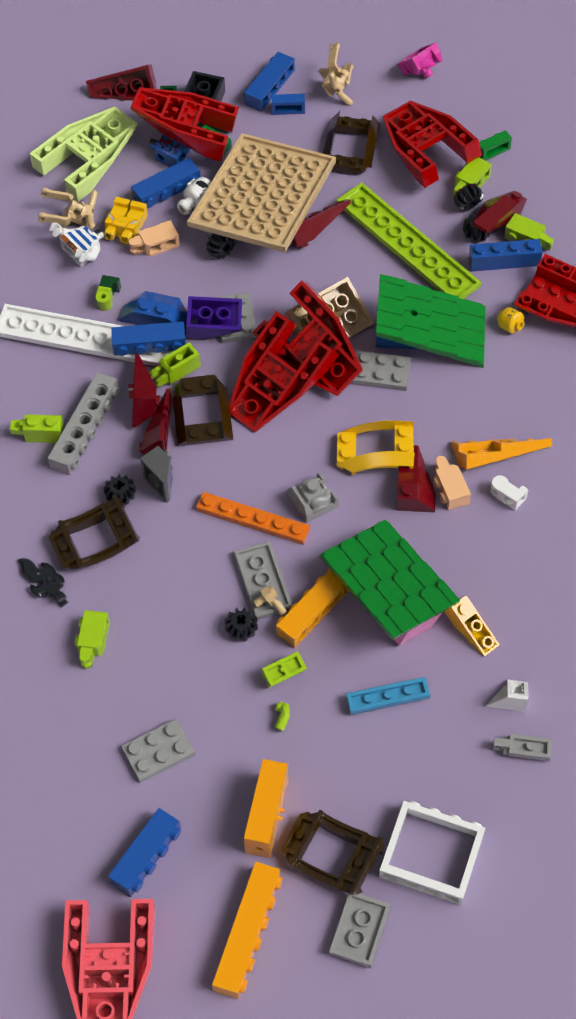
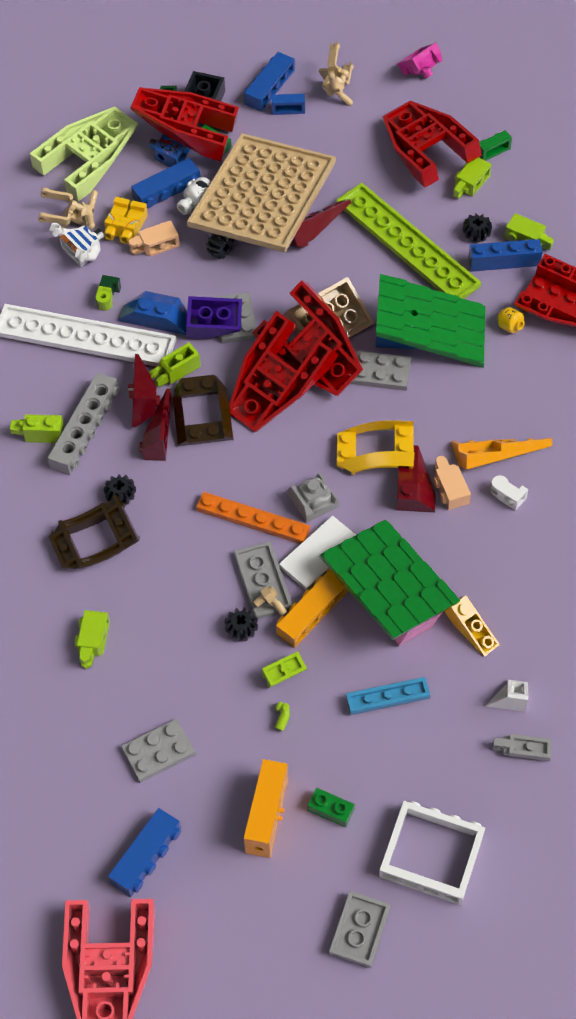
black piece [18,558,68,607] -> none
dark red wedge [86,64,156,101] -> none
blue brick [111,322,186,356] -> none
dark grey slope [140,446,173,503] -> none
light orange brick [212,861,283,999] -> none
dark brown wedge [281,809,383,895] -> none
dark brown wedge [323,111,380,174] -> none
black gear [453,183,484,211] -> none
dark red wedge [472,191,527,234] -> none
none -> white tile [279,515,356,590]
none -> green piece [307,787,355,827]

